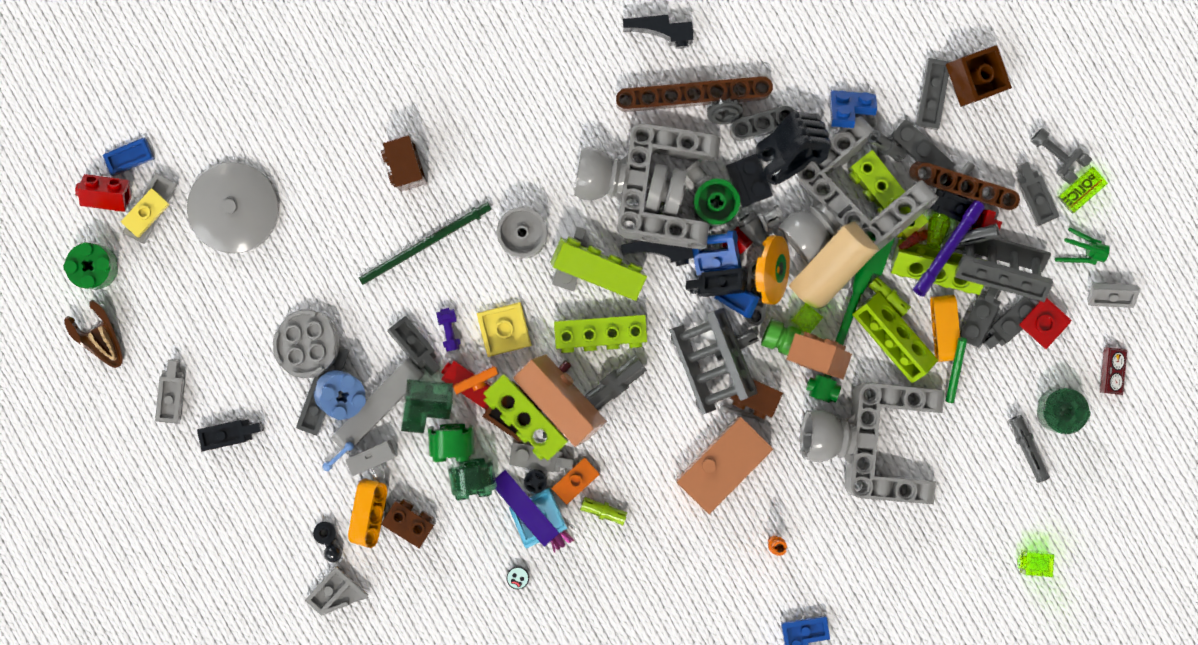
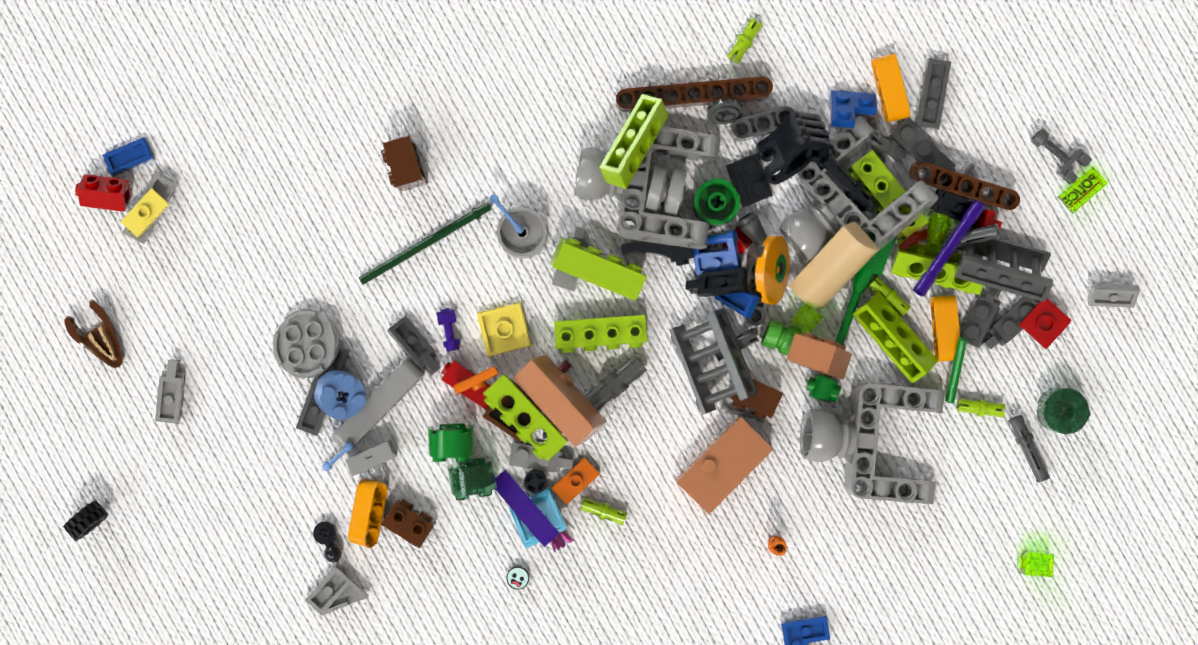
green brick [63,243,118,290] -> none
light grey dish [187,162,279,254] -> none
black hinge [197,419,264,452] -> none
clear green brick [401,379,453,433] -> none
black slope [622,15,694,49] -> none
light grey bush [686,160,712,191] -> none
light grey bush [757,205,785,233] -> none
reddish brown brick [946,45,1012,107] -> none
dark grey hinge [1017,162,1060,226] -> none
green plant [1055,227,1110,265] -> none
slope [1100,348,1127,395] -> none
none -> black tyre [63,500,109,541]
none -> medium blue hinge [489,194,524,234]
none -> lime brick [599,94,668,189]
none -> lime pin [726,18,763,64]
none -> black pin [819,153,876,212]
none -> light orange beam [871,53,910,123]
none -> lime pin [957,397,1006,418]

